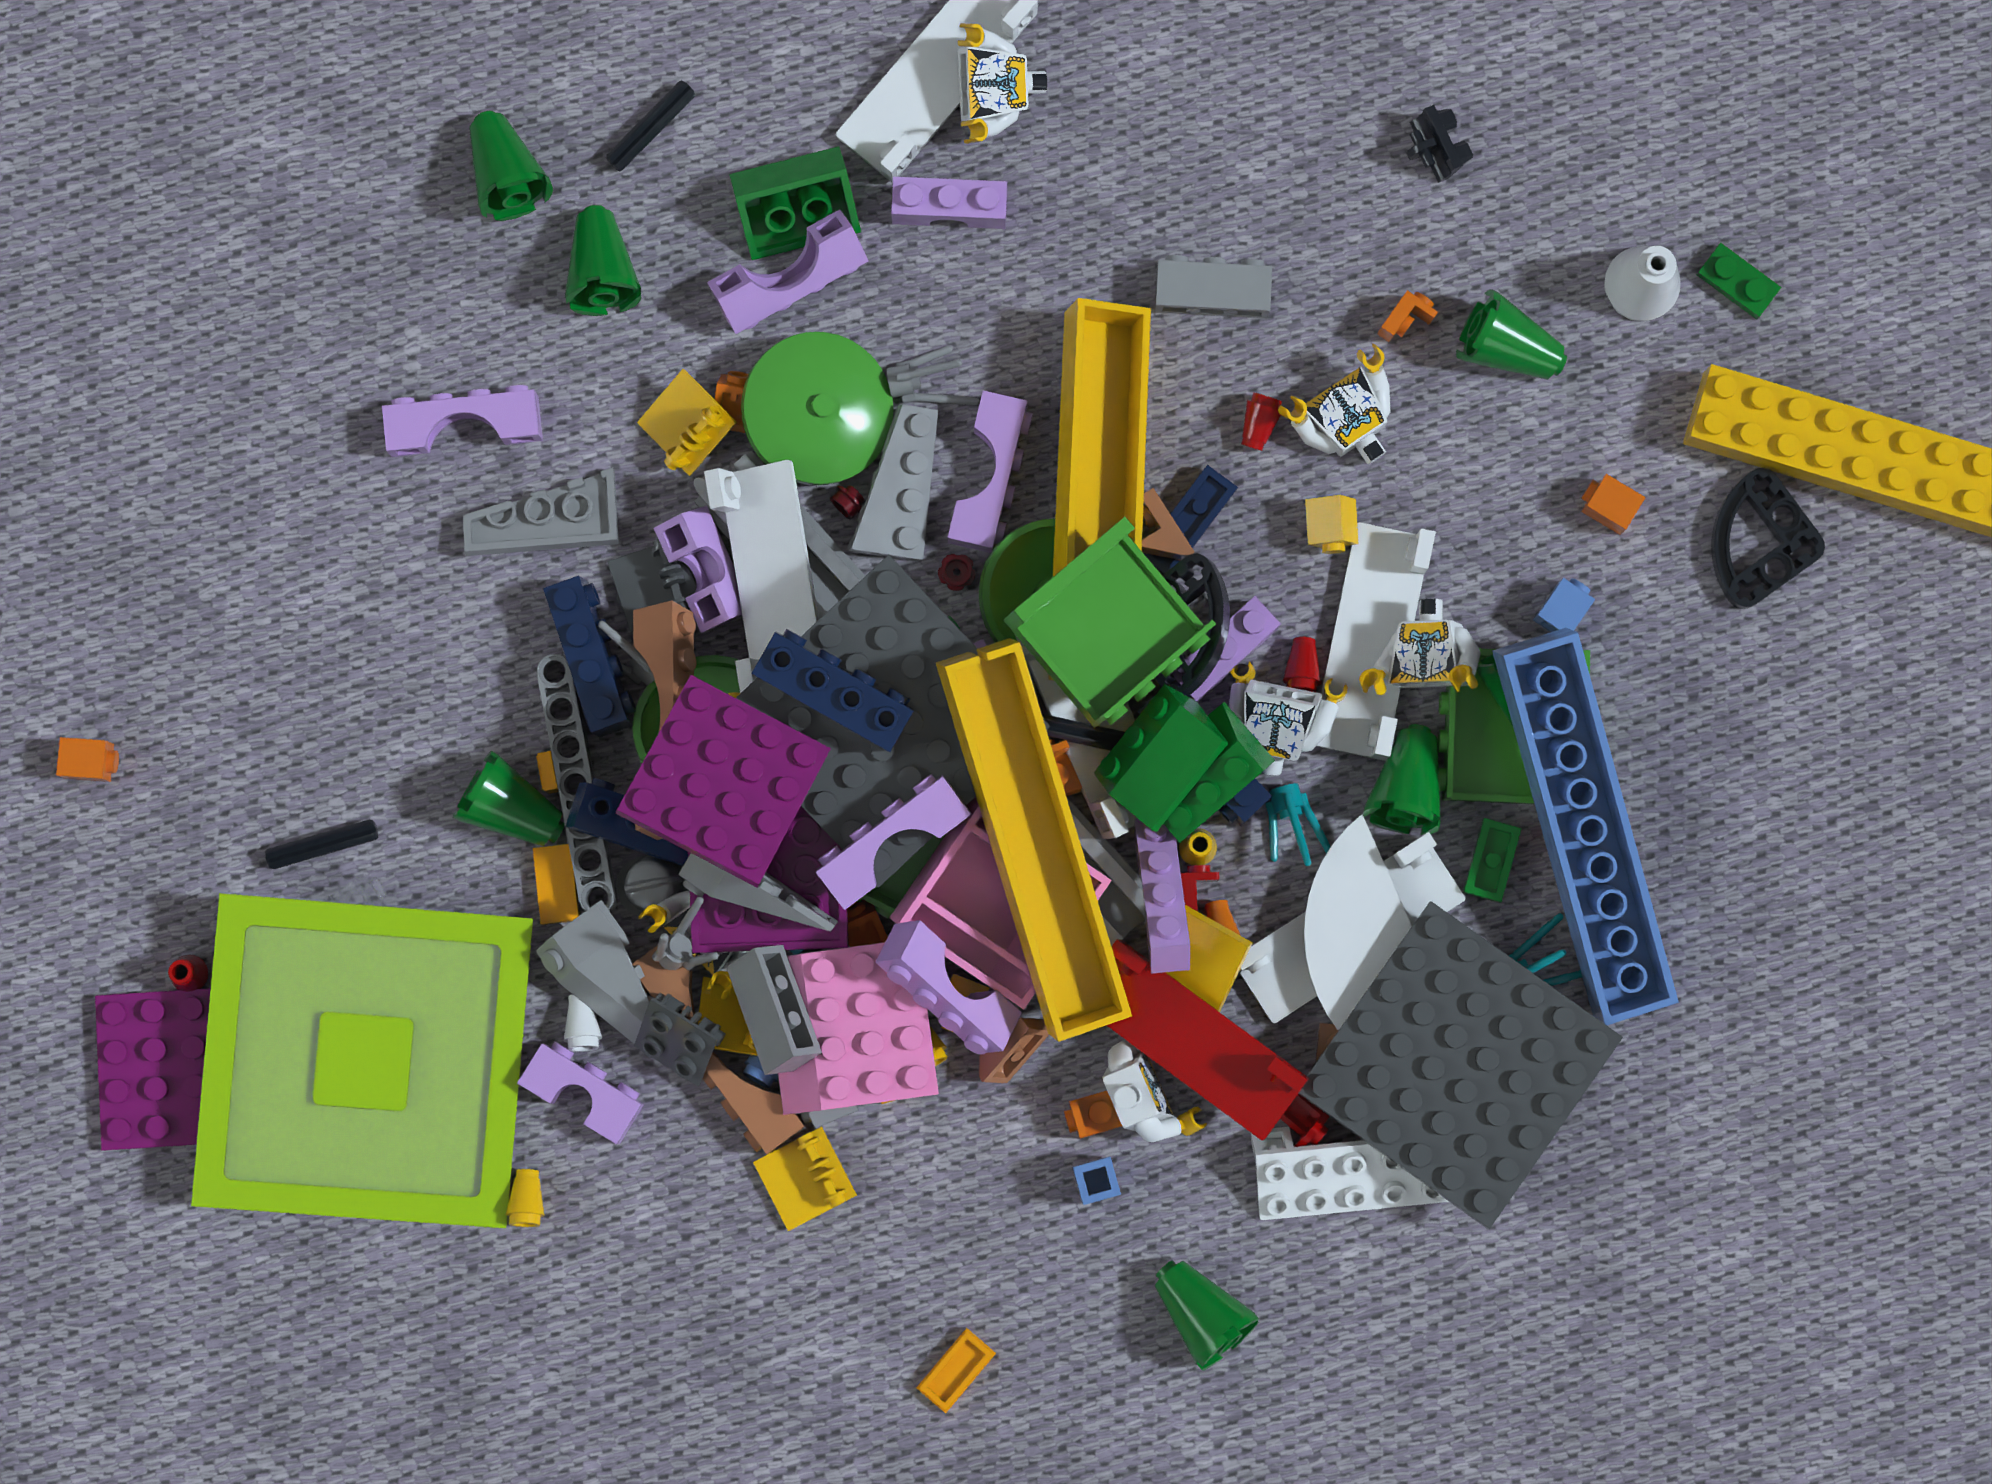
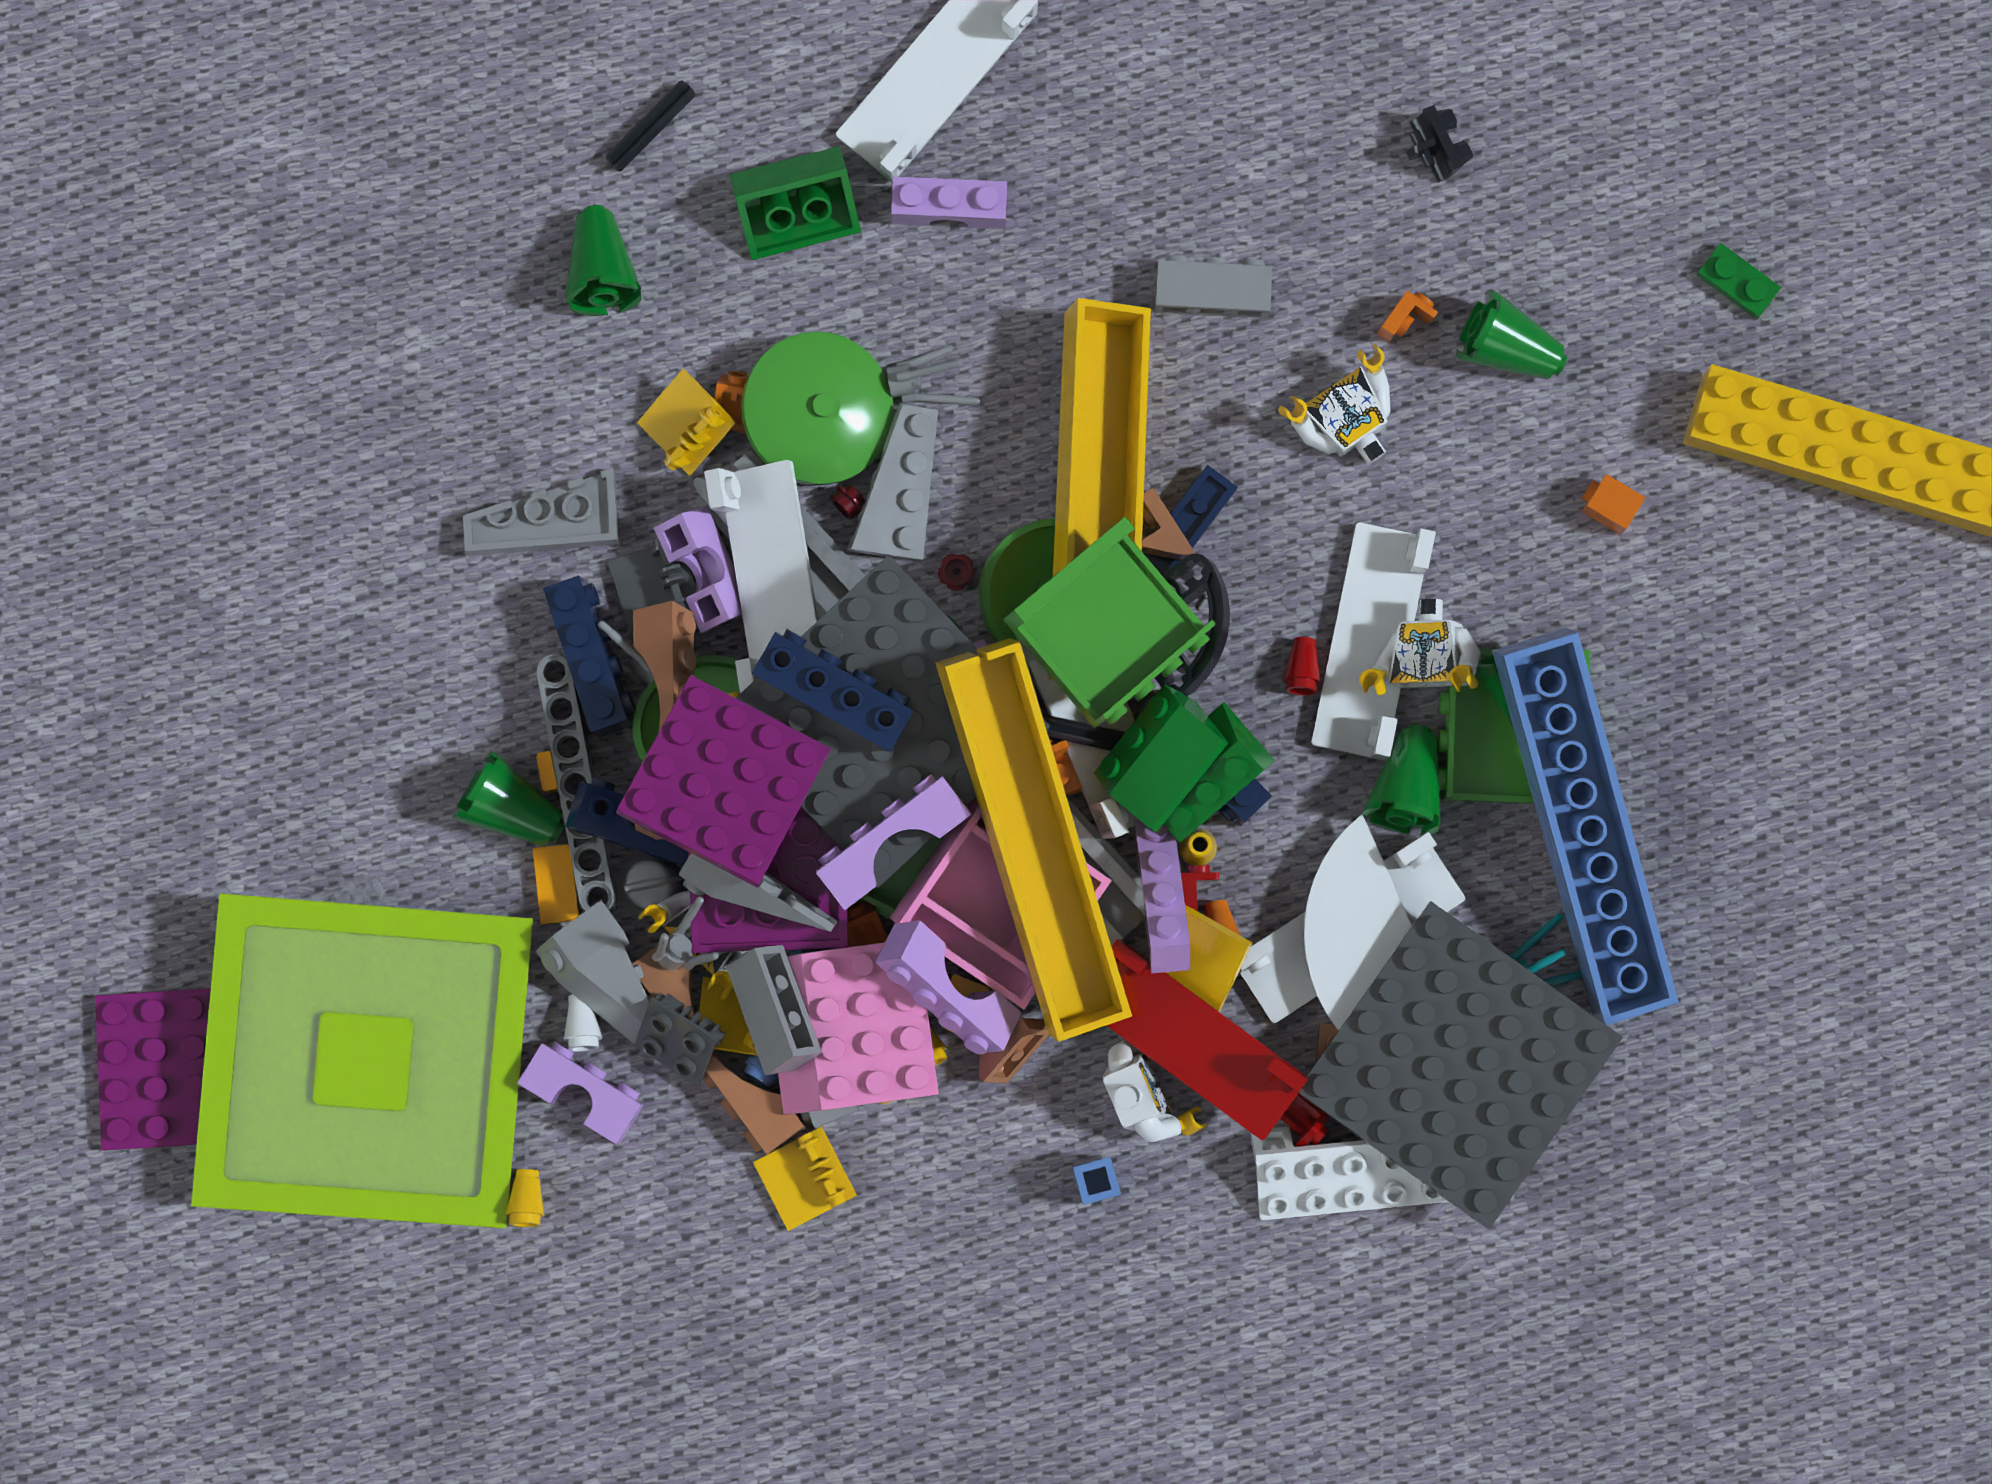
orange brick [56,737,119,782] -> none
red cone [168,954,208,992] -> none
black axle [265,819,378,869] -> none
lavender arch [382,385,543,457] -> none
green cone [469,111,553,221] -> none
lavender arch [707,209,868,334] -> none
light orange tile [916,1328,996,1413] -> none
lavender arch [948,390,1033,553] -> none
torso [957,23,1047,144] -> none
orange bracket [1064,1091,1122,1139] -> none
green cone [1155,1260,1259,1371] -> none
lavender arch [1172,596,1281,703] -> none
white torso [1229,661,1348,775] -> none
red cone [1241,392,1282,451] -> none
teal plant [1265,783,1331,866] -> none
yellow brick [1305,495,1359,554] -> none
green plate [1462,818,1522,903] -> none
medium blue brick [1533,578,1595,632] -> none
white cone [1604,246,1680,322] -> none
black beam [1711,468,1825,609] -> none

